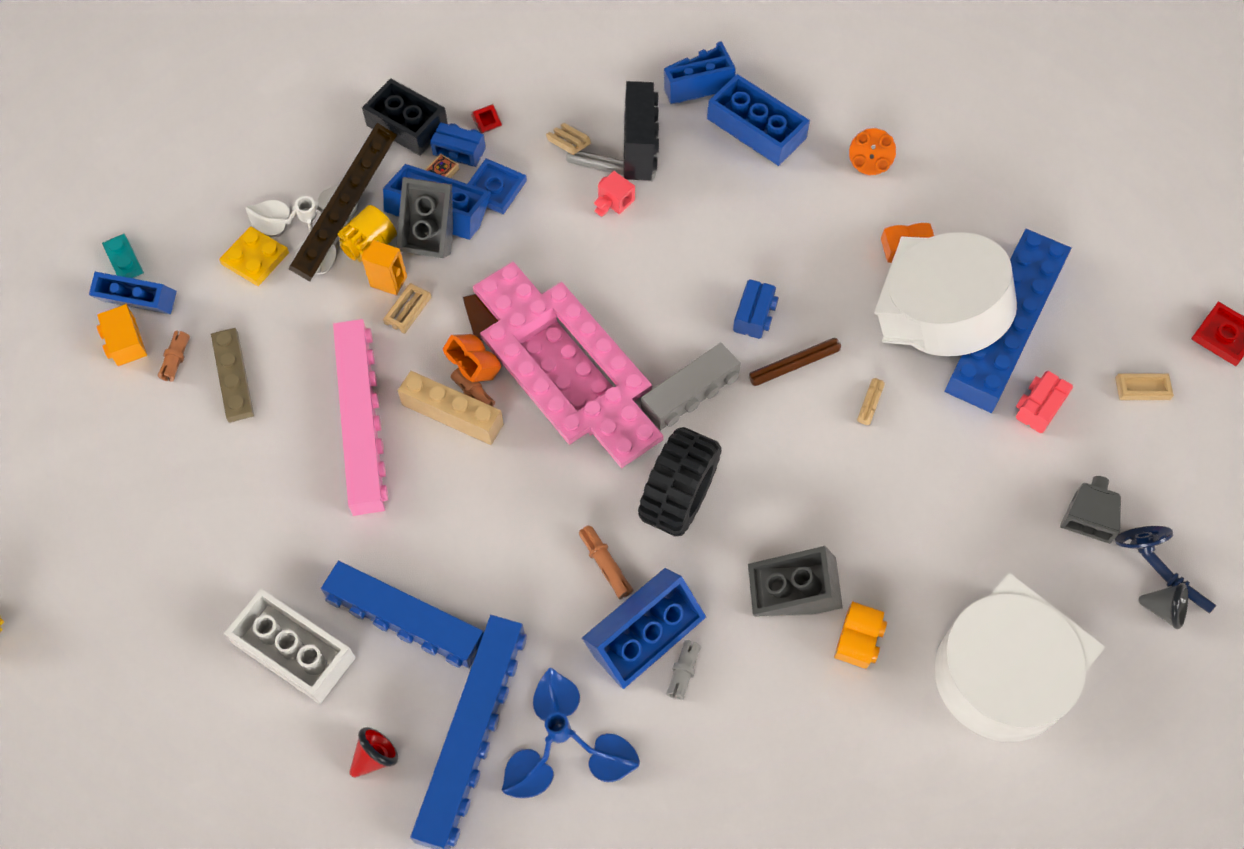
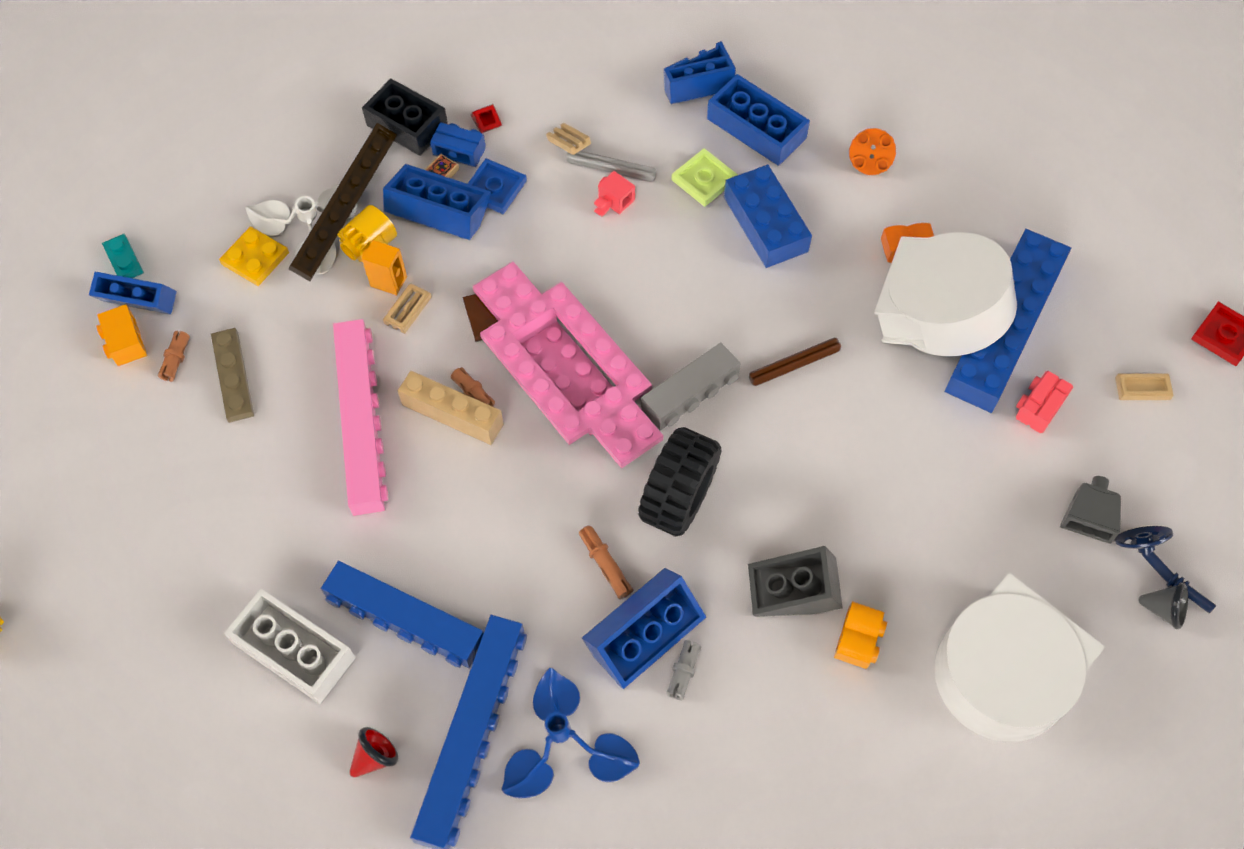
dark grey slope [396,177,453,258] -> none
orange brick [443,334,501,382] -> none
black brick [624,81,659,181] -> none
blue brick [733,279,779,339] -> none
tan axle [857,378,885,425] -> none
none -> yellowish green plate [671,148,738,207]
none -> blue brick [724,164,812,268]

